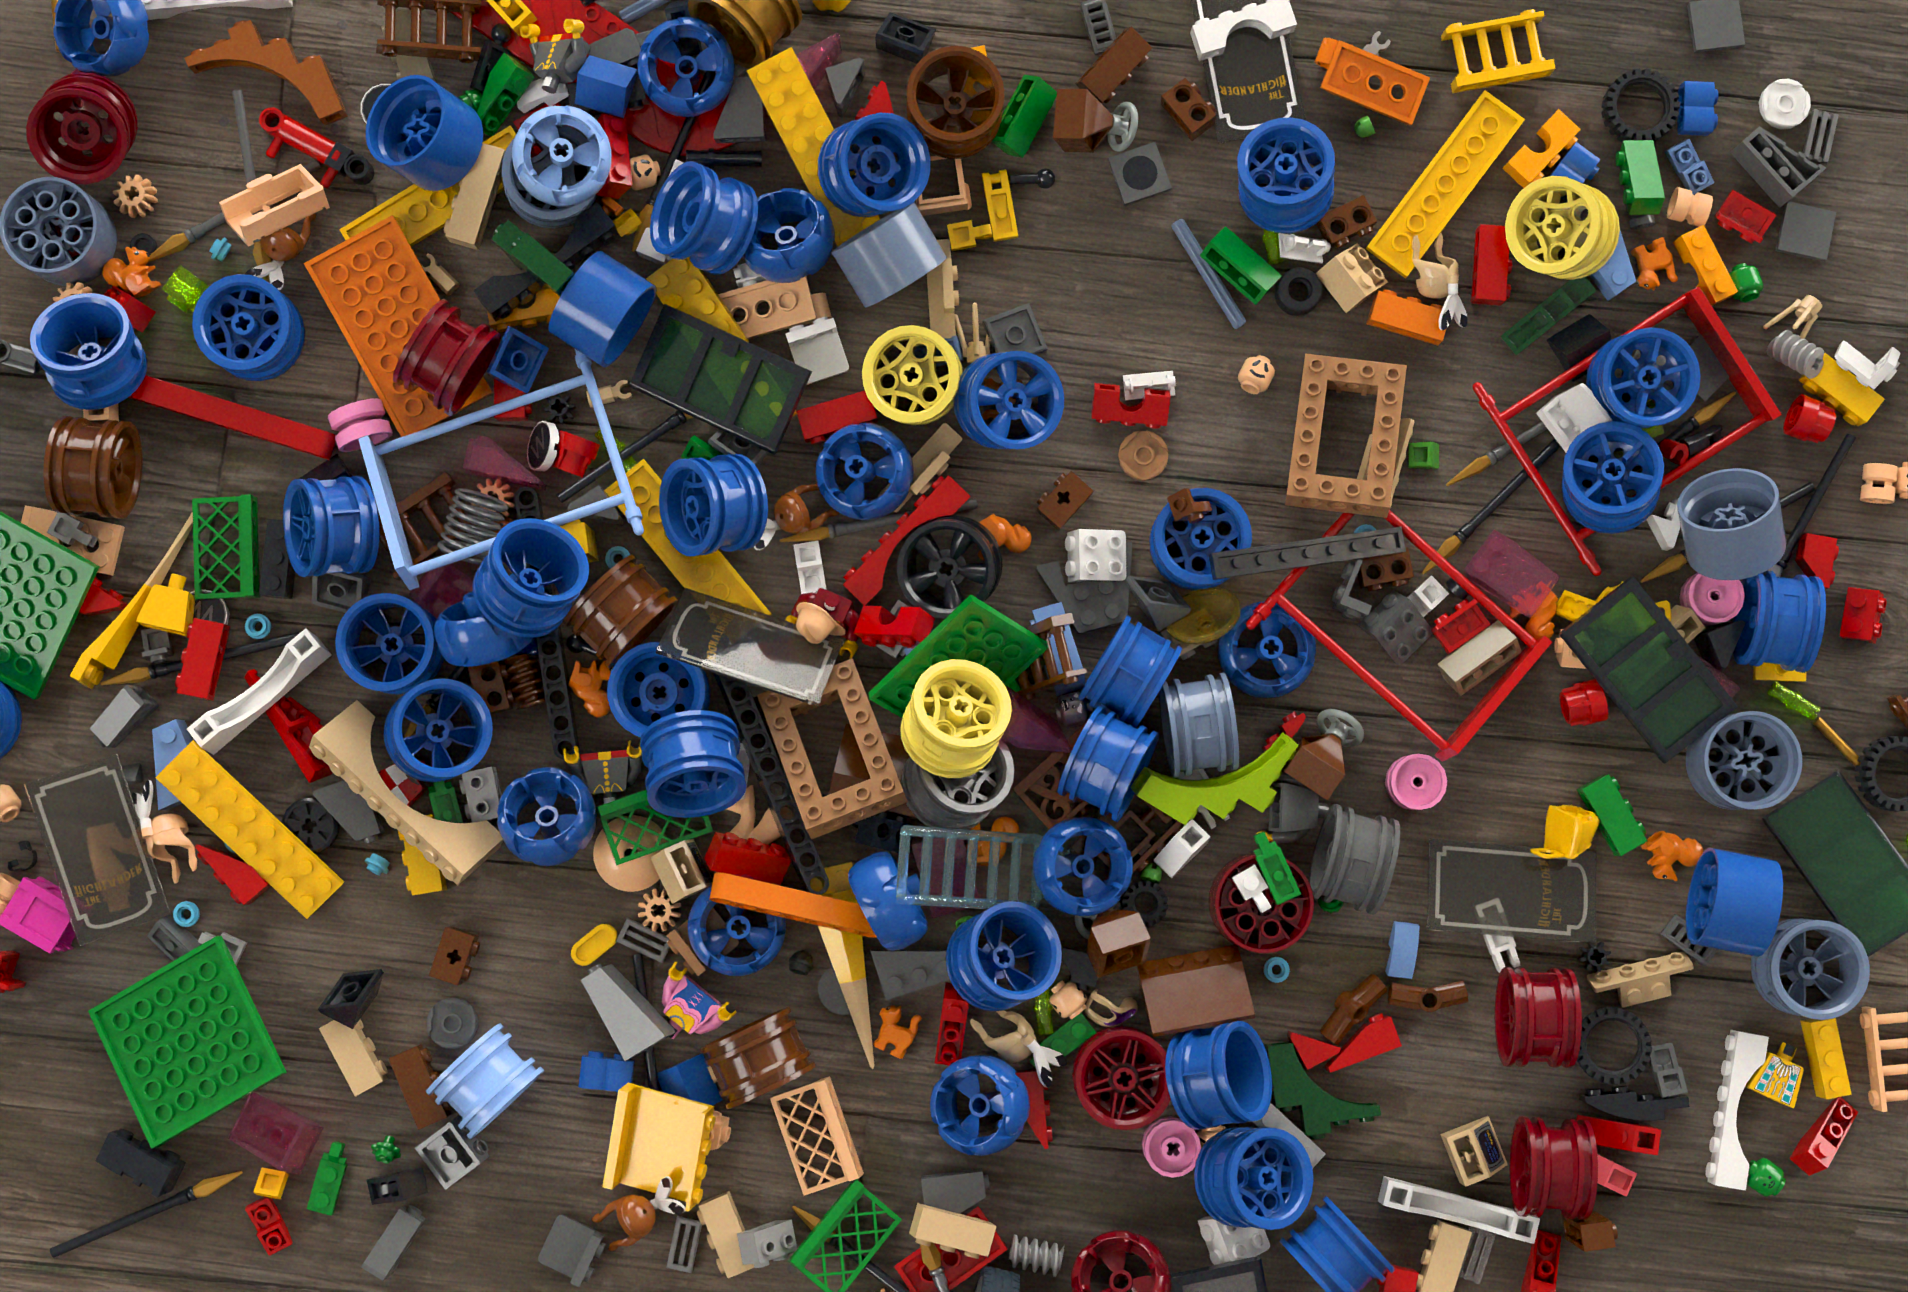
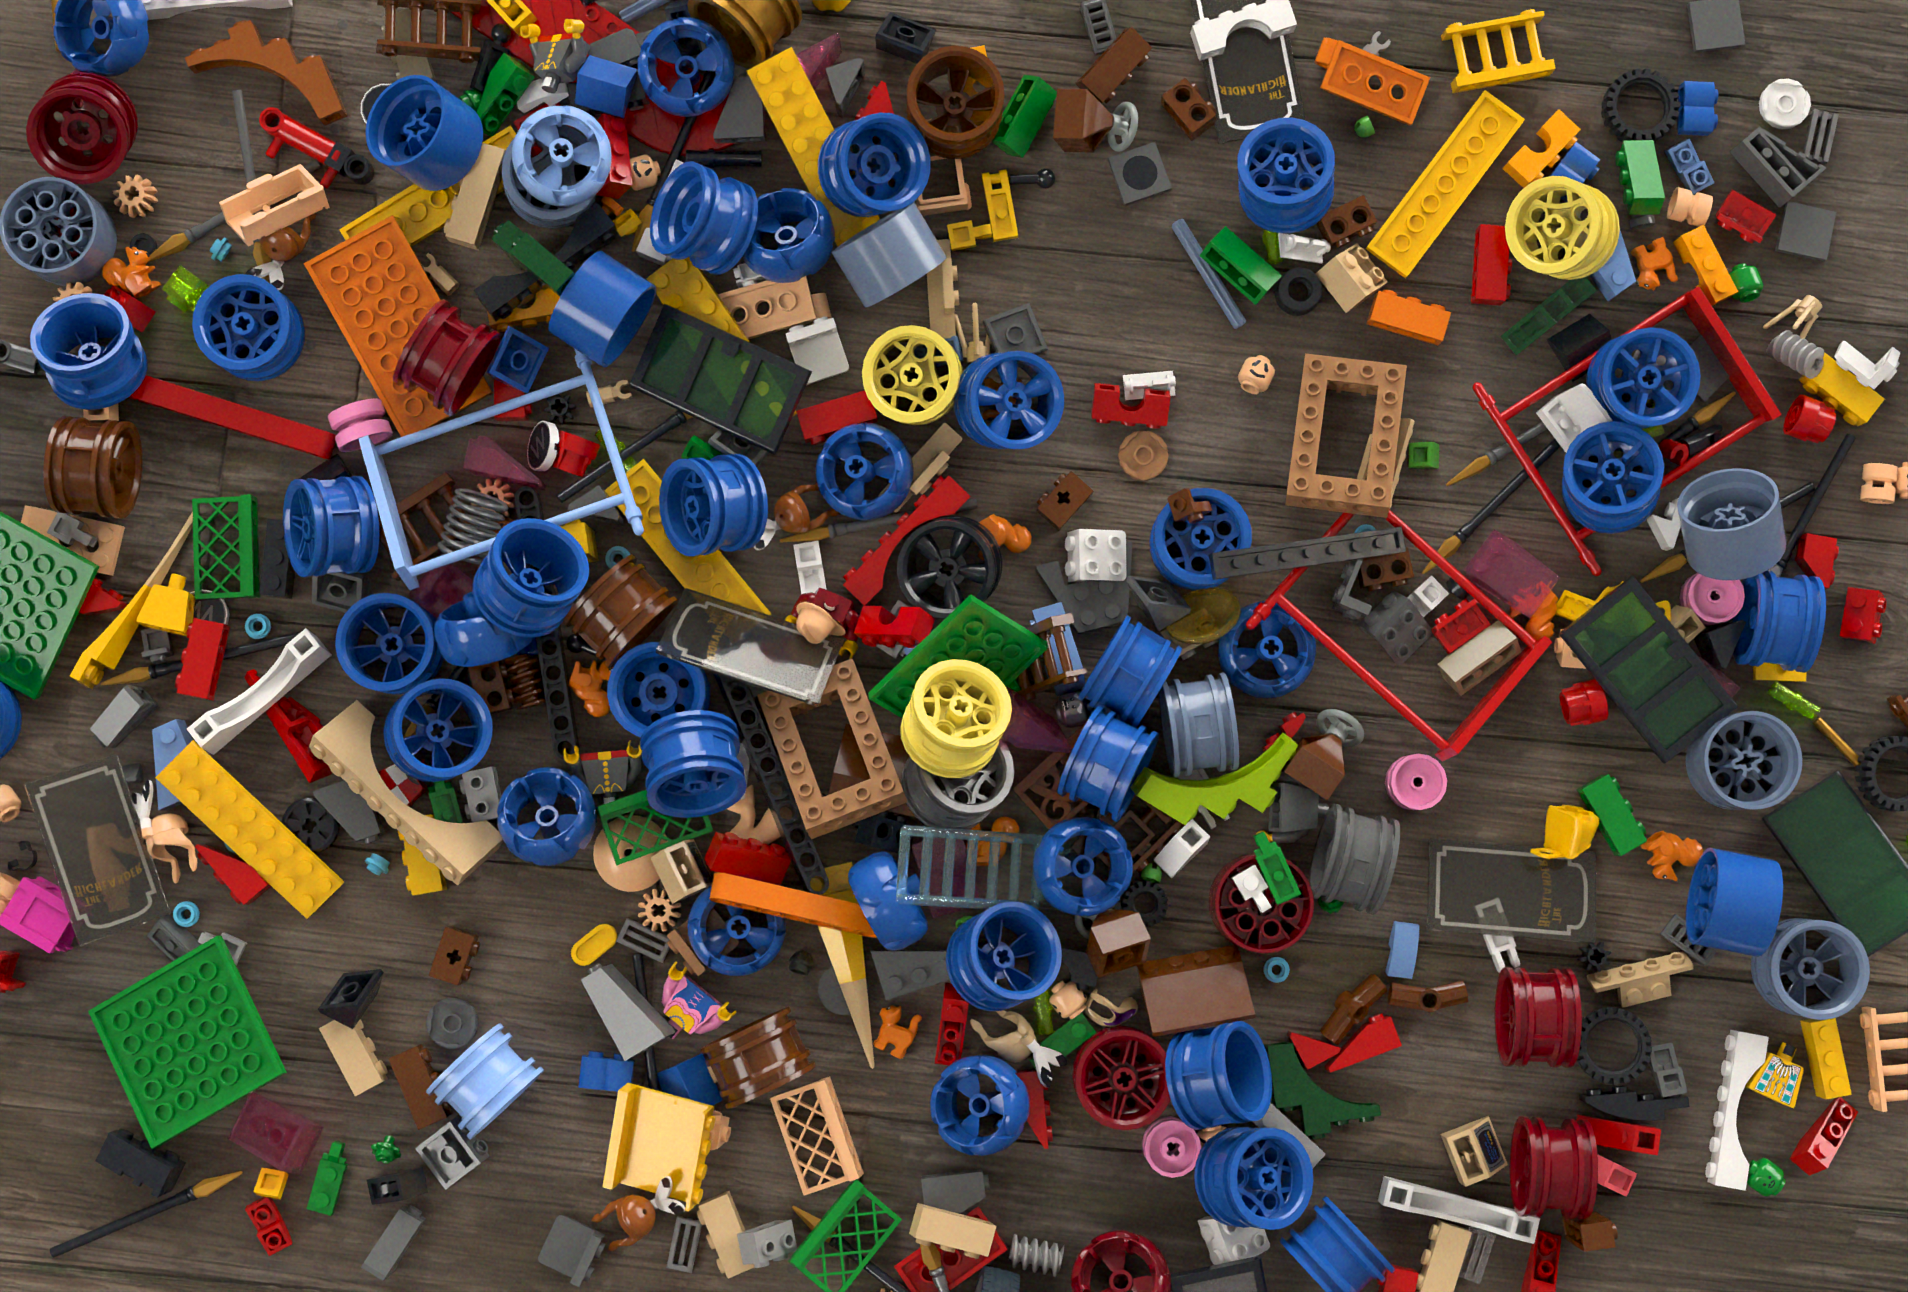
tan hair [1412,233,1467,330] -> none

